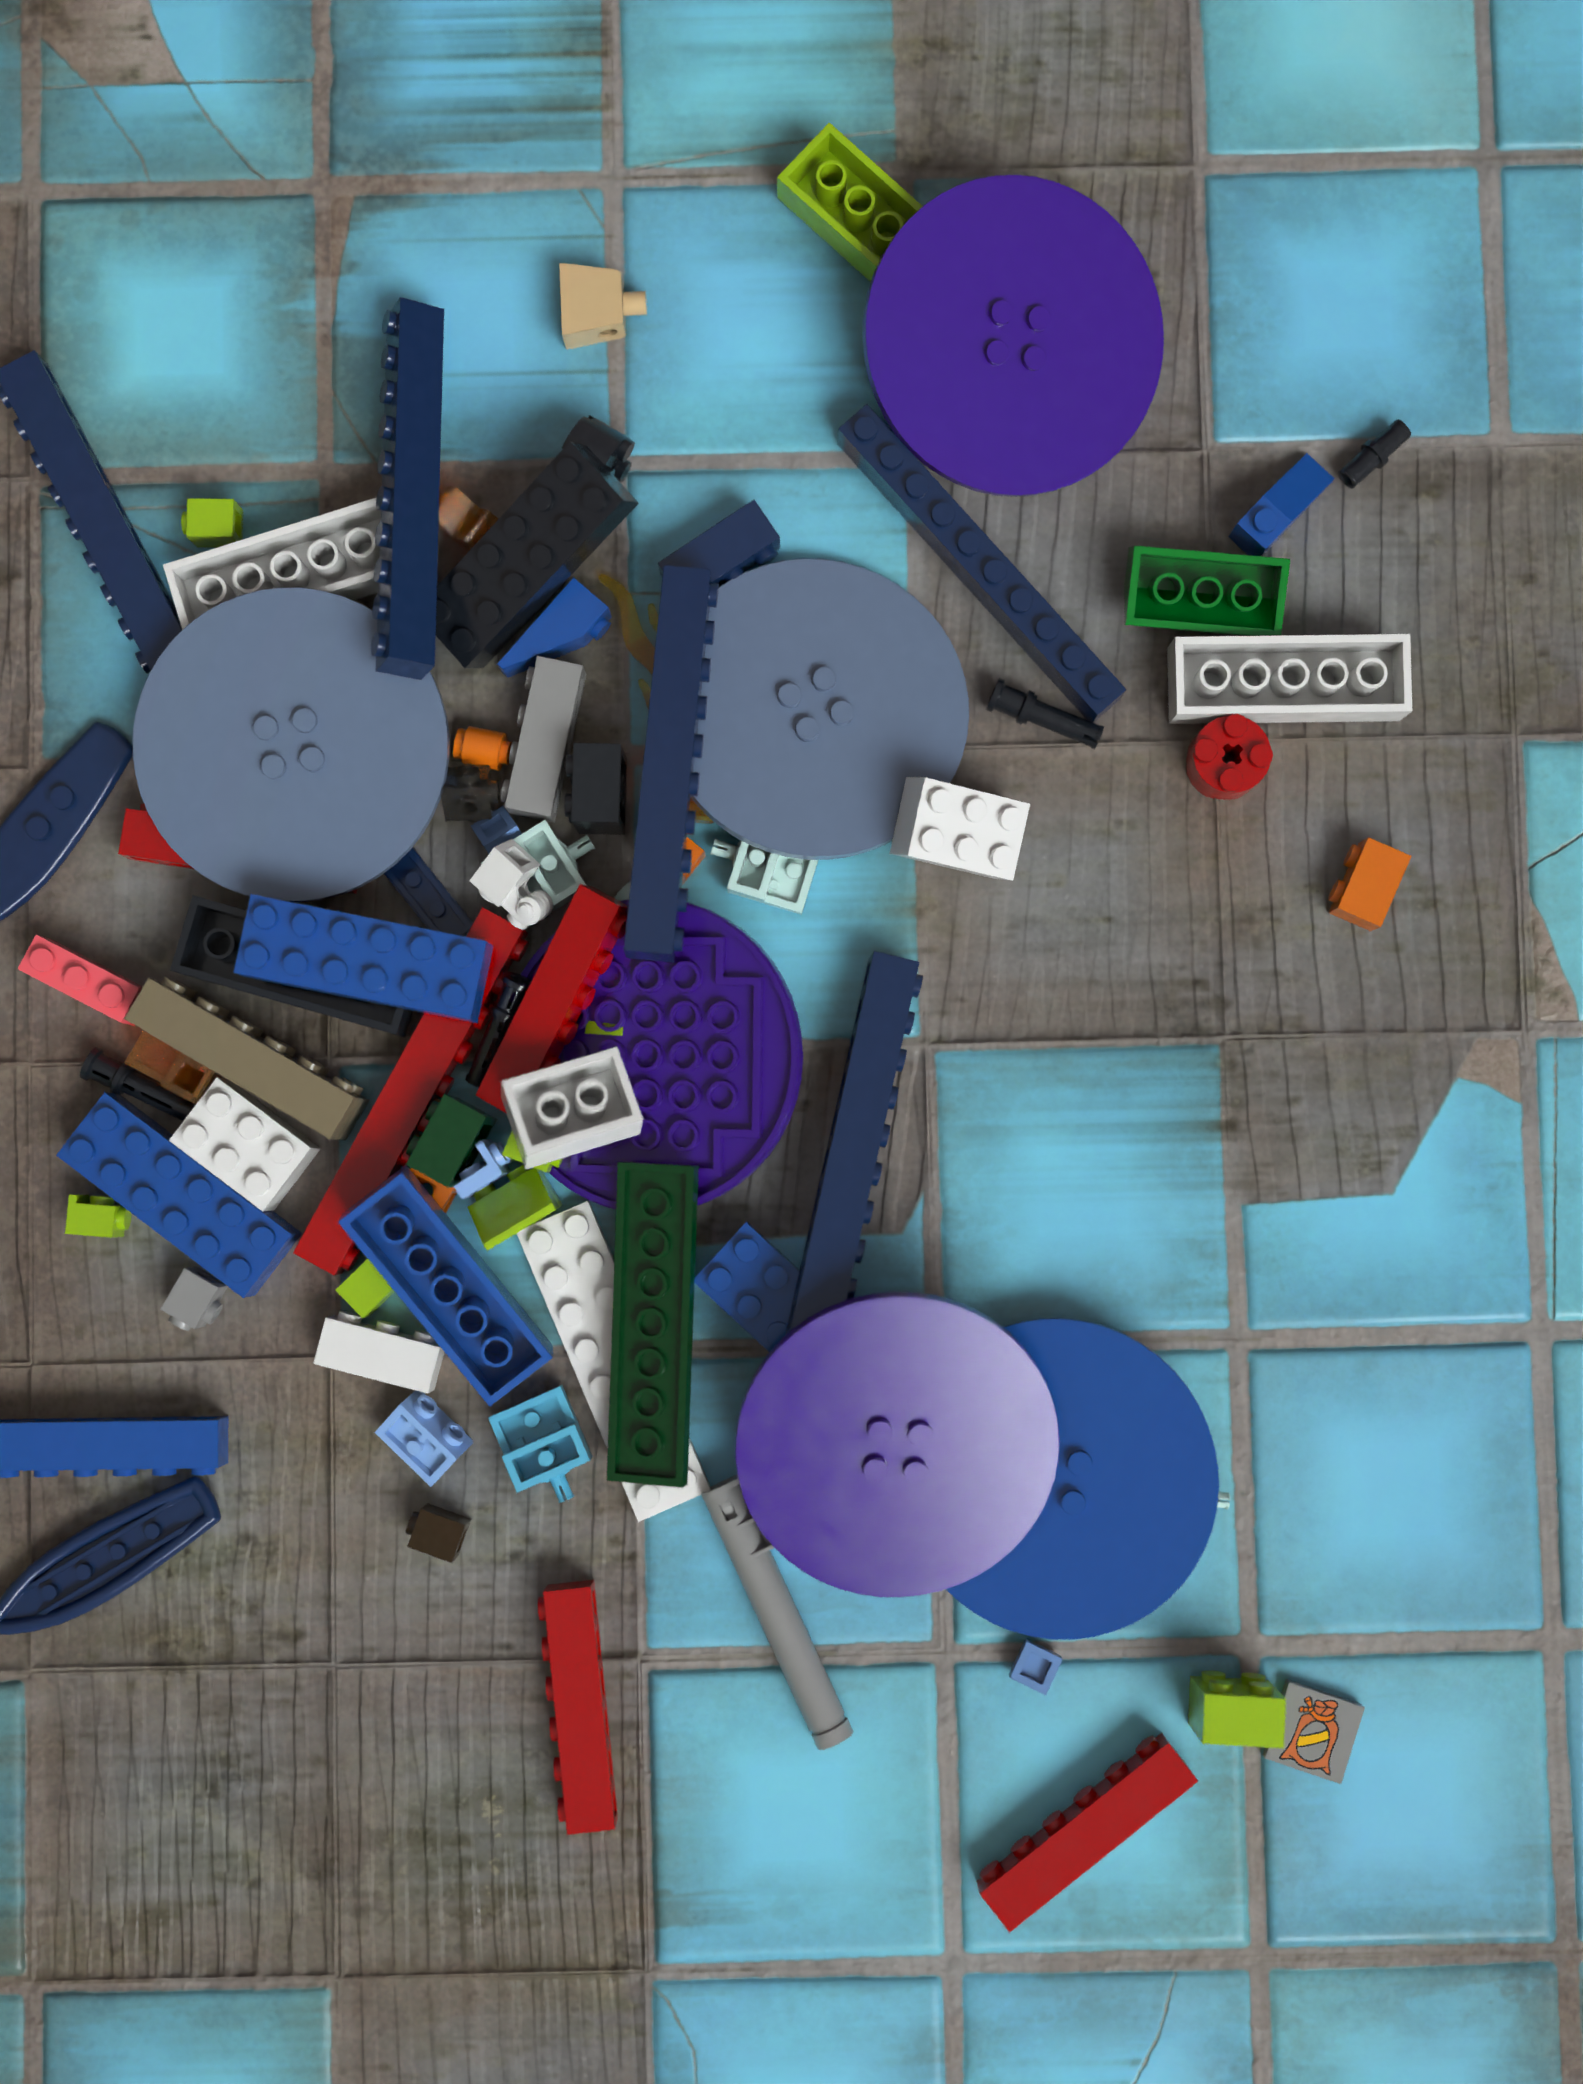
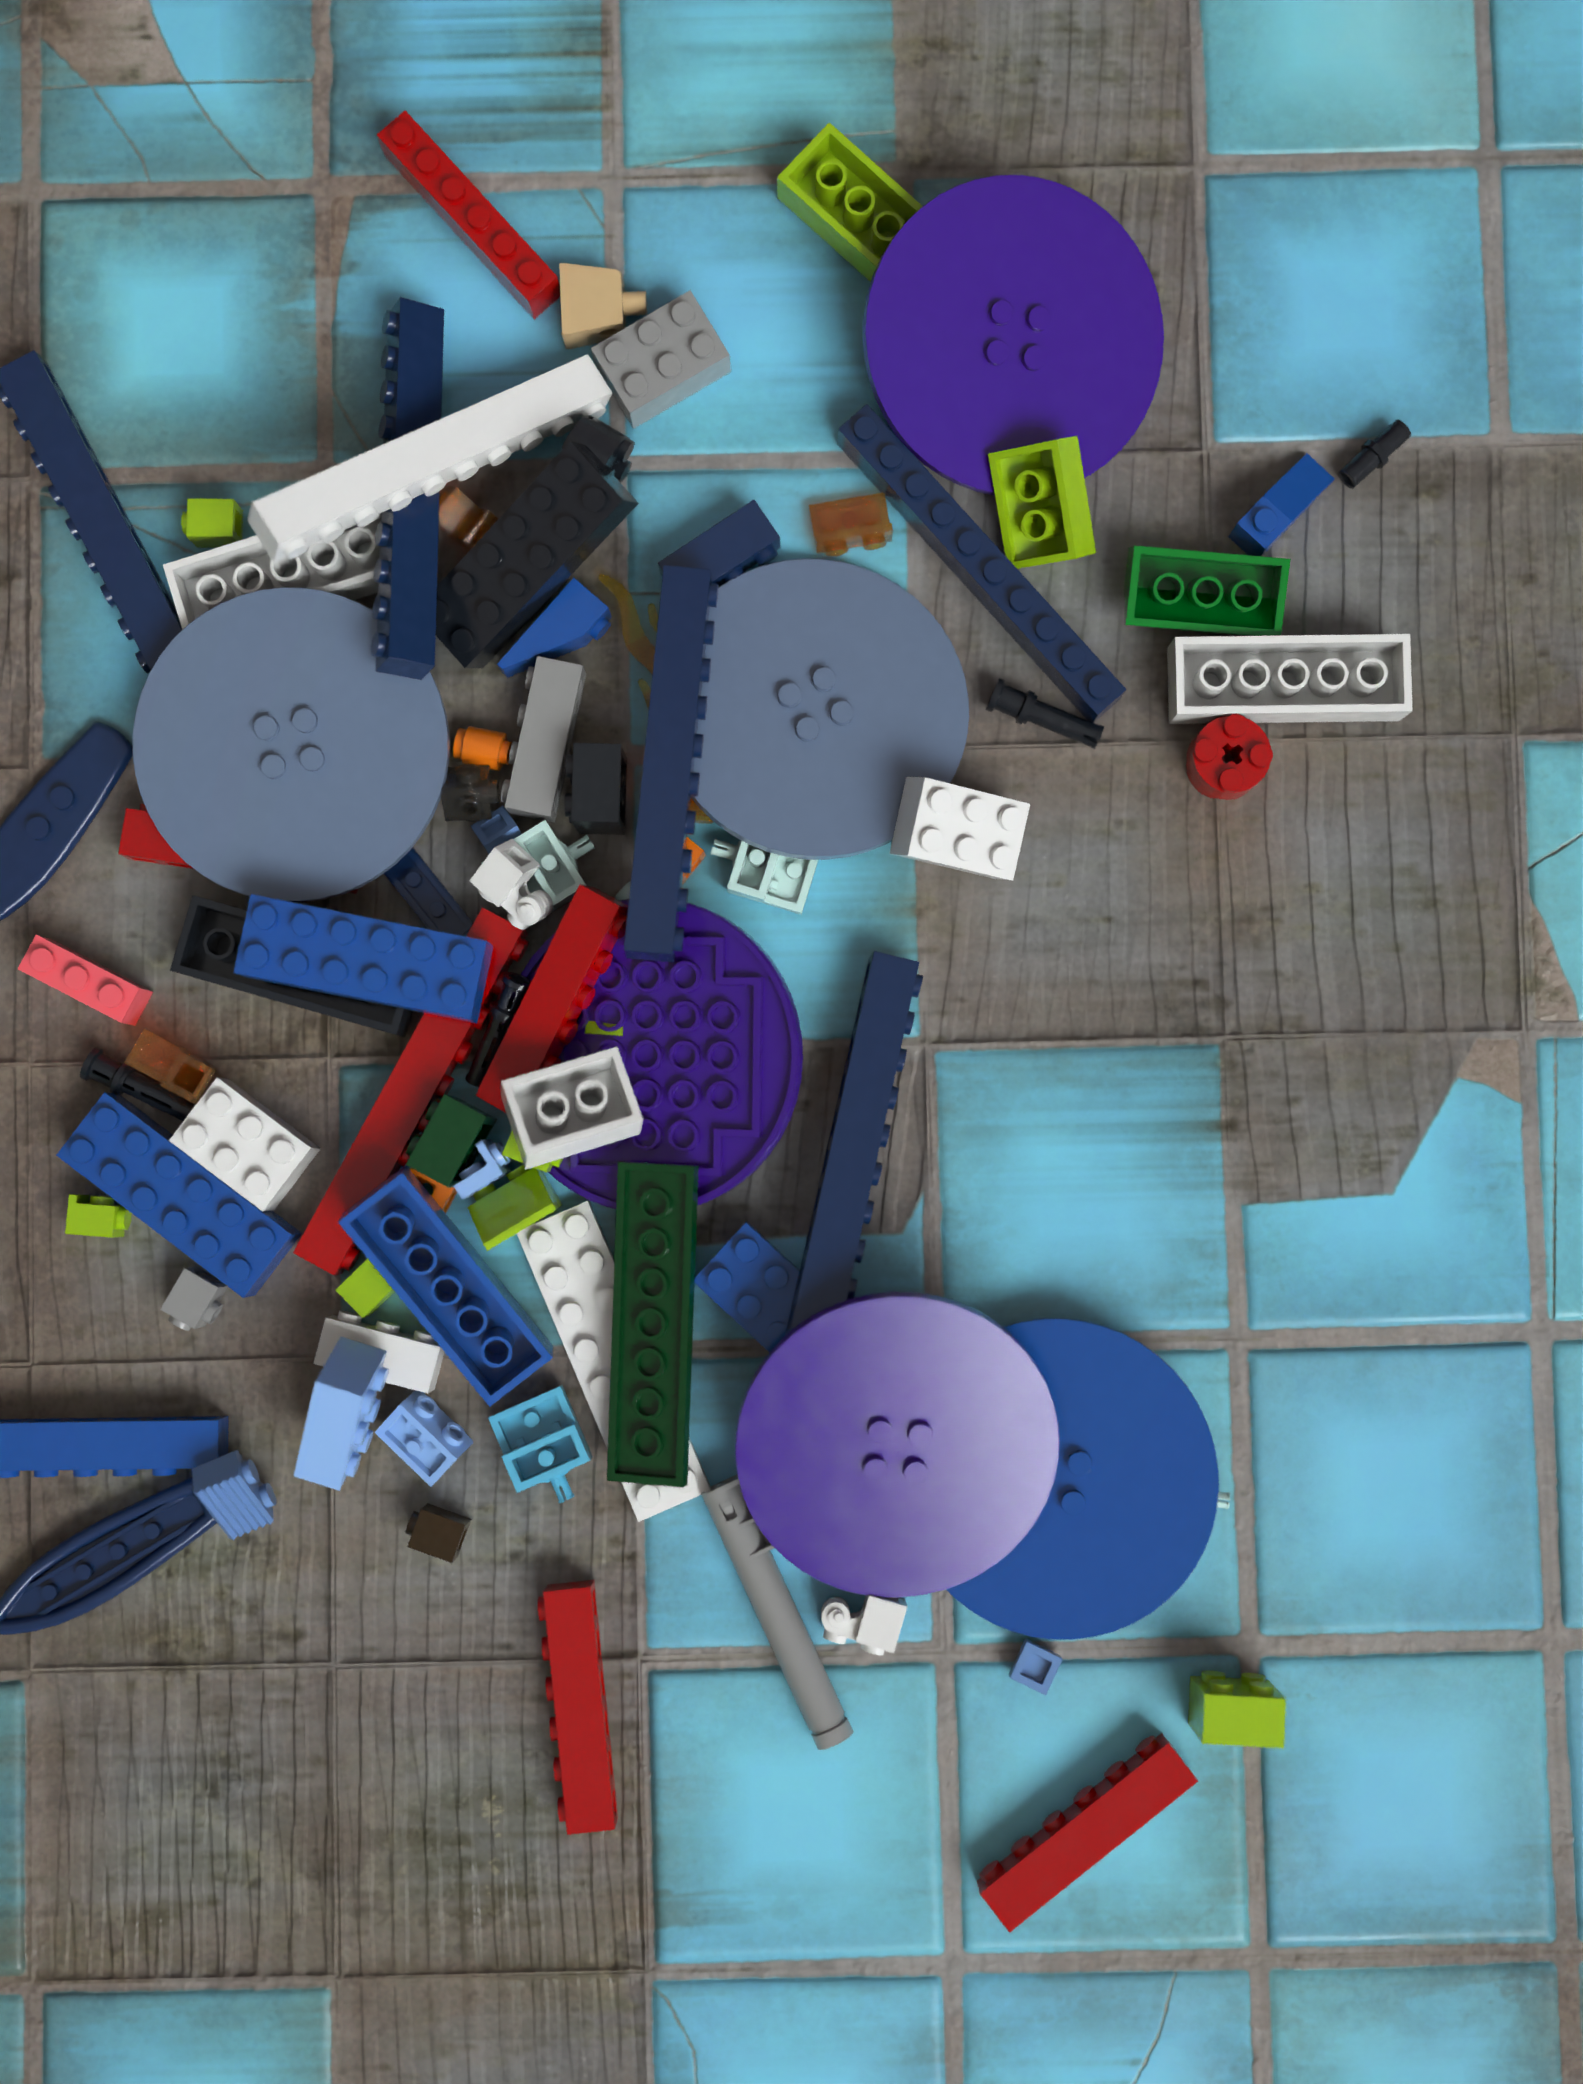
dark tan brick [124,976,370,1140] -> none
light grey tile [1262,1679,1365,1784] -> none
orange brick [1328,837,1411,931] -> none
none -> medium blue brick [192,1450,277,1540]
none -> white brick [248,354,613,562]
none -> light blue brick [294,1337,389,1491]
none -> red brick [376,110,560,320]
none -> light grey brick [591,290,731,429]
none -> clear orange bracket [809,492,893,556]
none -> white brick [821,1595,907,1655]
none -> lime slope [988,435,1096,569]

